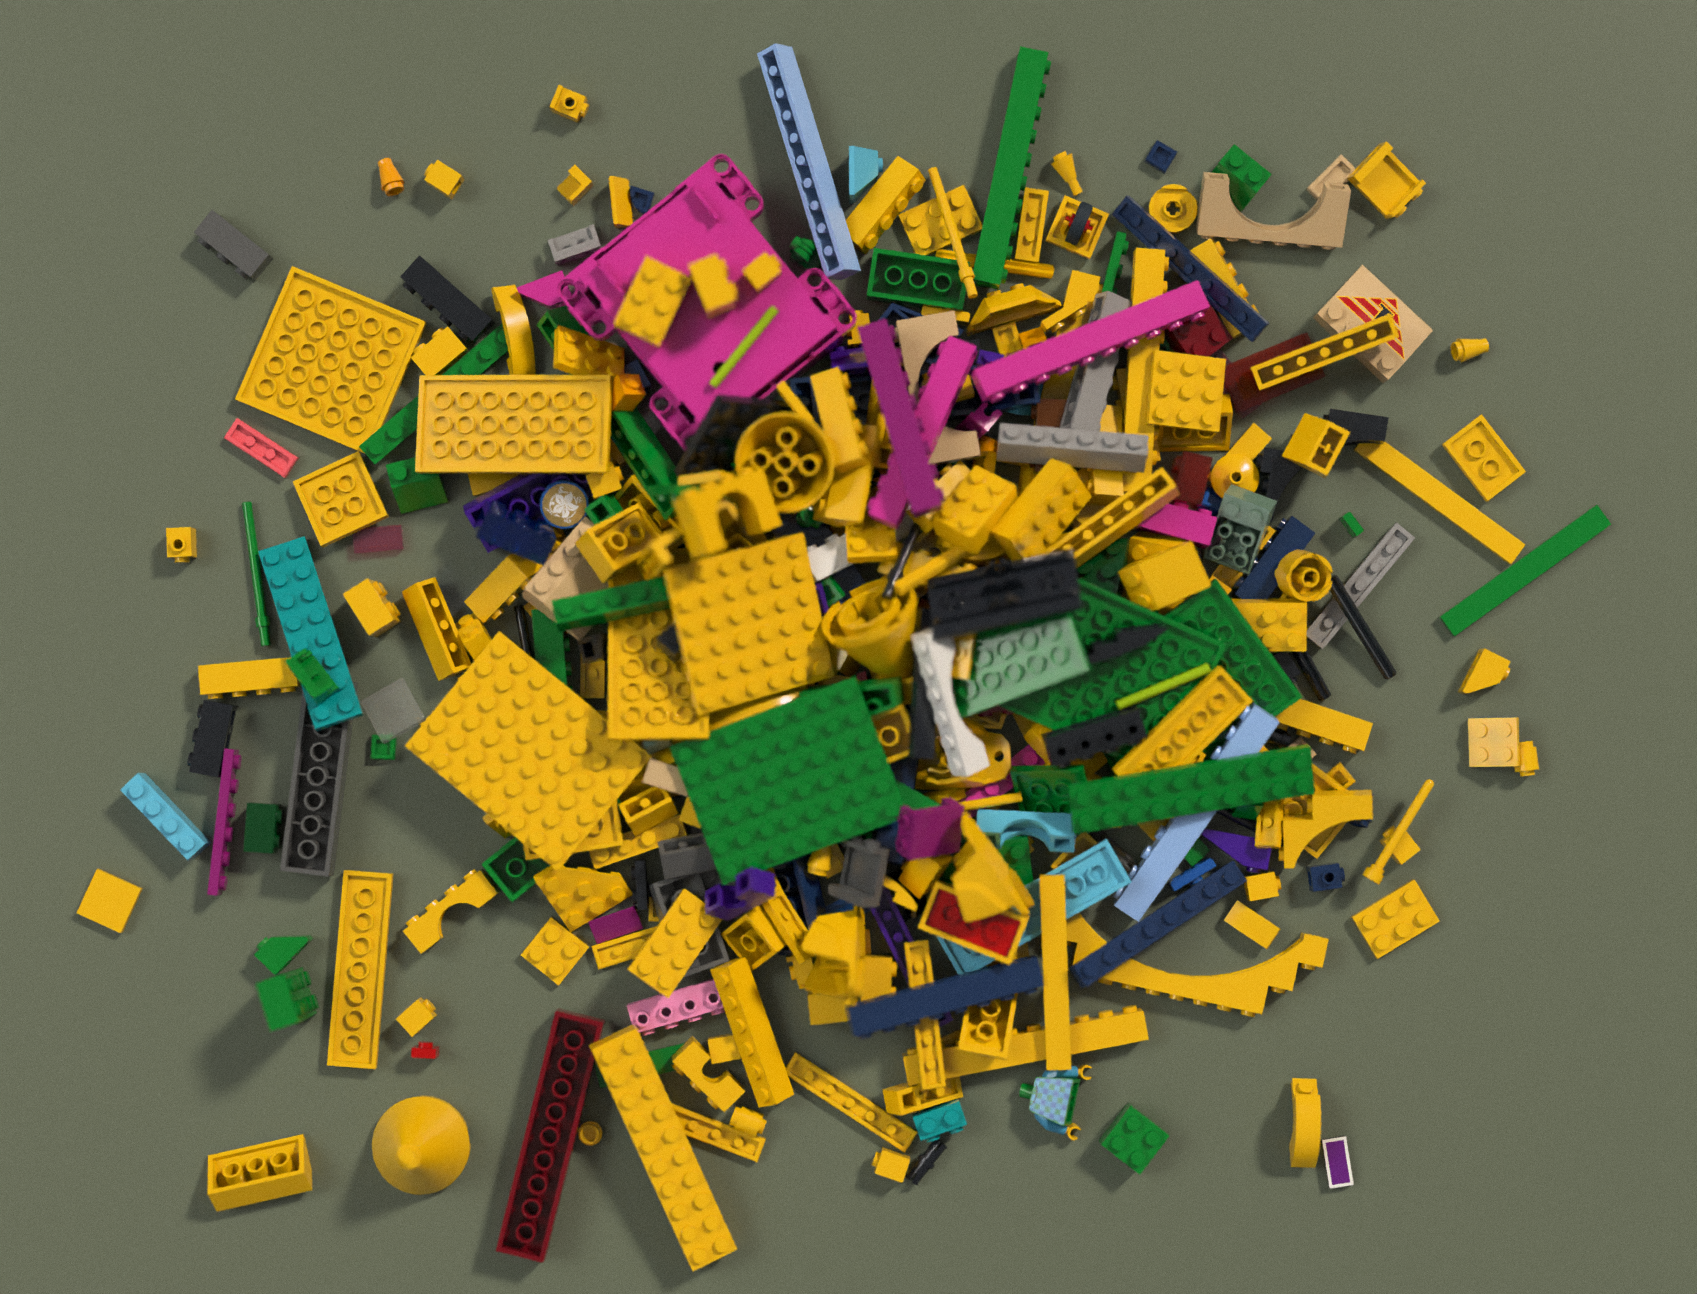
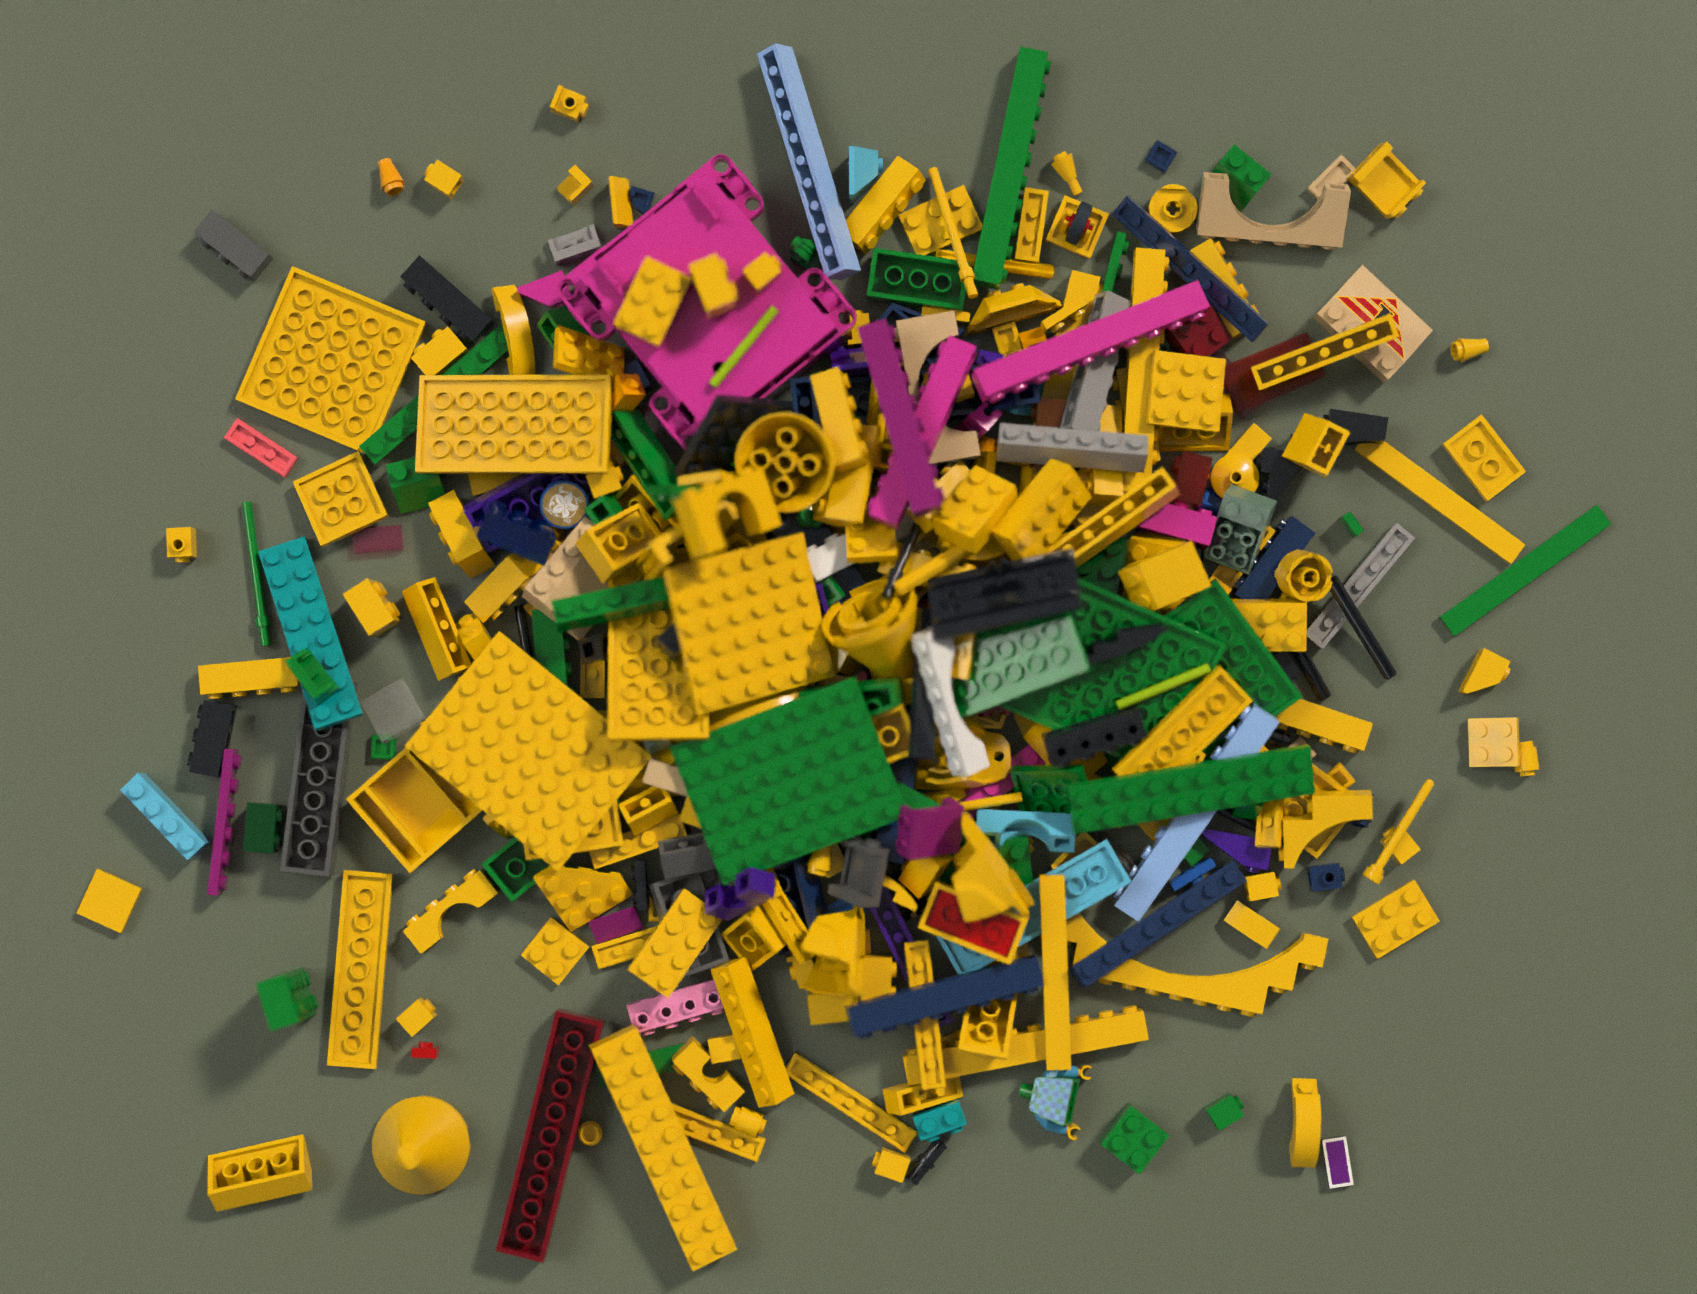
green slope [254,935,314,975] -> none
yellow tile [777,380,814,422] -> none
none -> yellow slope [346,747,483,873]
none -> yellow wedge [428,490,496,579]
none -> green brick [1204,1092,1245,1131]

